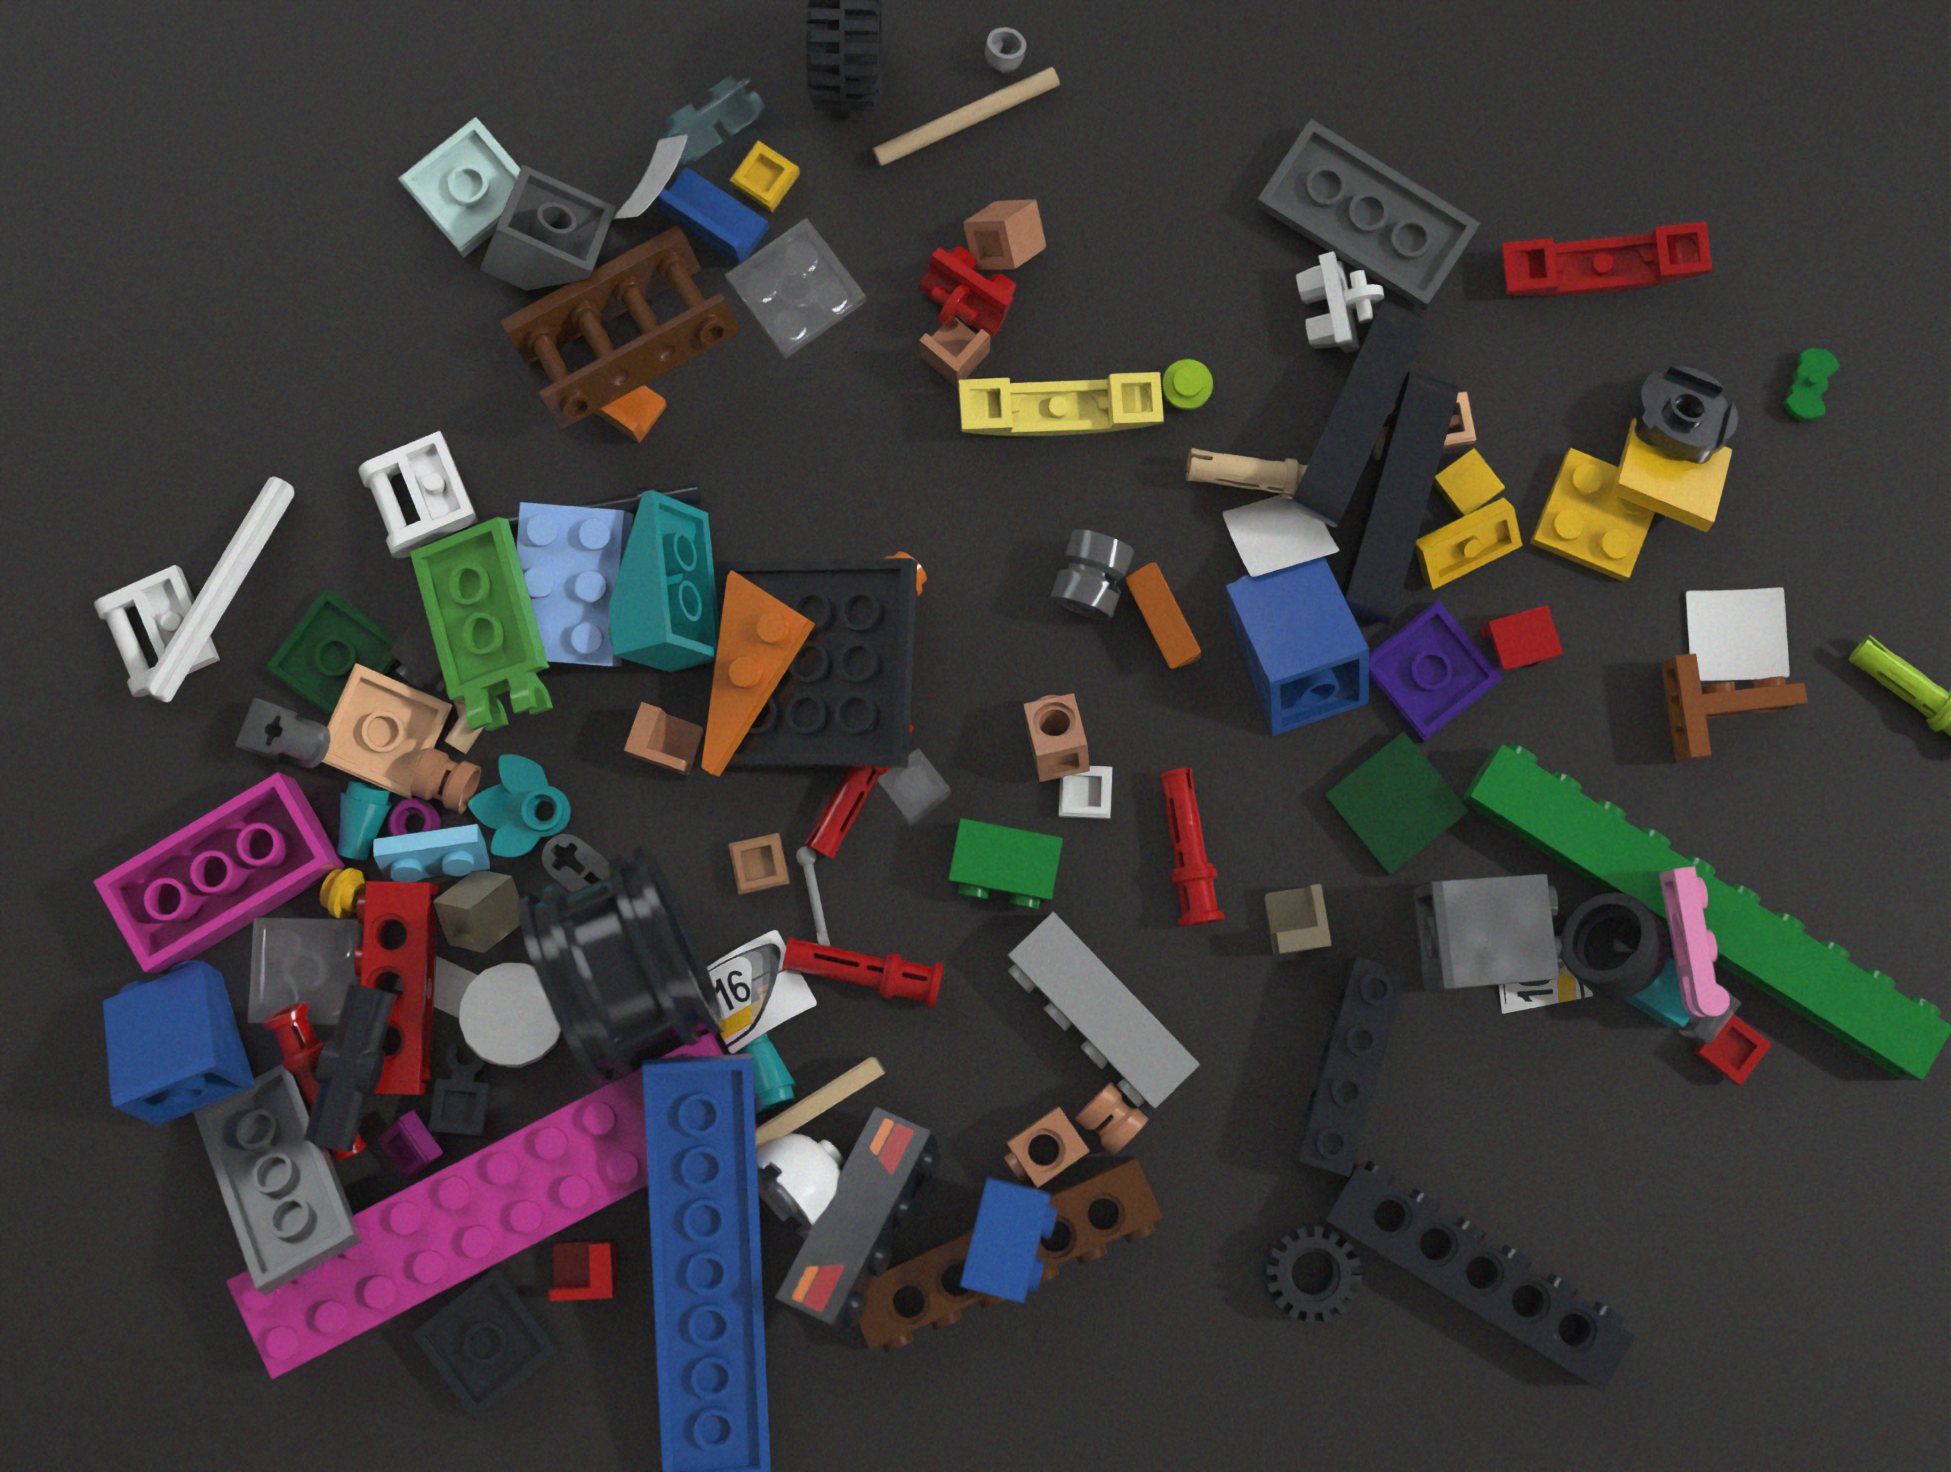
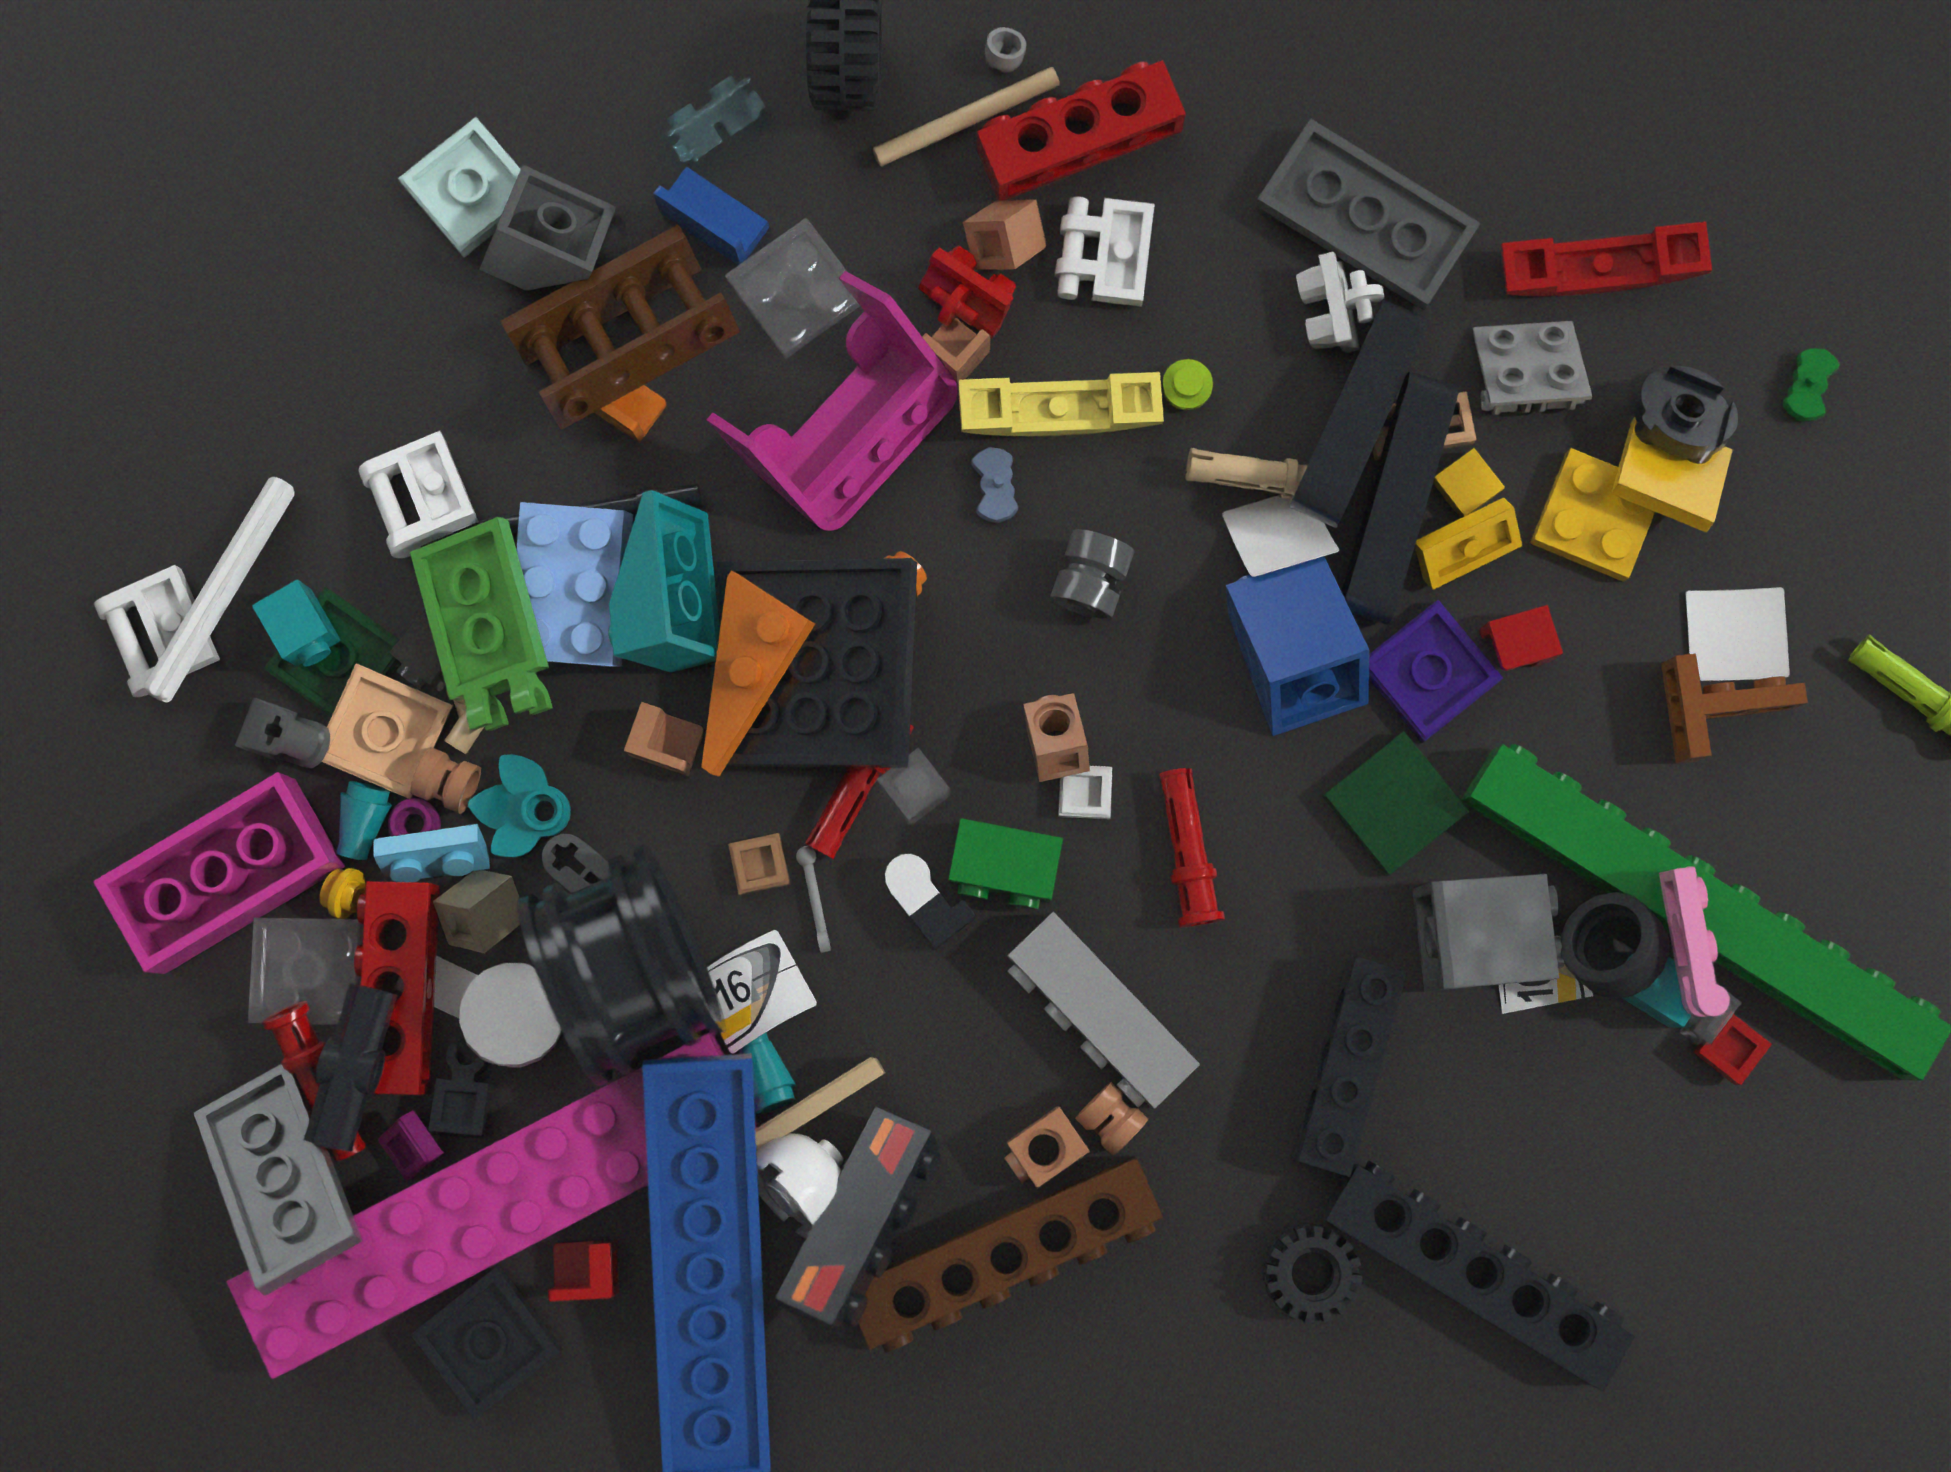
blue slope [103,960,256,1126] -> none
white sticker [612,135,687,219] -> none
yellow tile [730,141,800,213] -> none
red pin [782,936,944,1009] -> none
blue brick [960,1176,1058,1303] -> none
orange slope [1125,562,1201,669] -> none
dark tan panel [1264,884,1332,955] -> none
none -> teal brick [252,579,341,667]
none -> dark pink windscreen [706,271,958,531]
none -> leg [885,854,976,950]
none -> sand blue piece [971,447,1019,524]
none -> red brick [977,60,1186,201]
none -> white plate [1055,197,1154,307]
none -> light grey hinge [1472,321,1592,415]

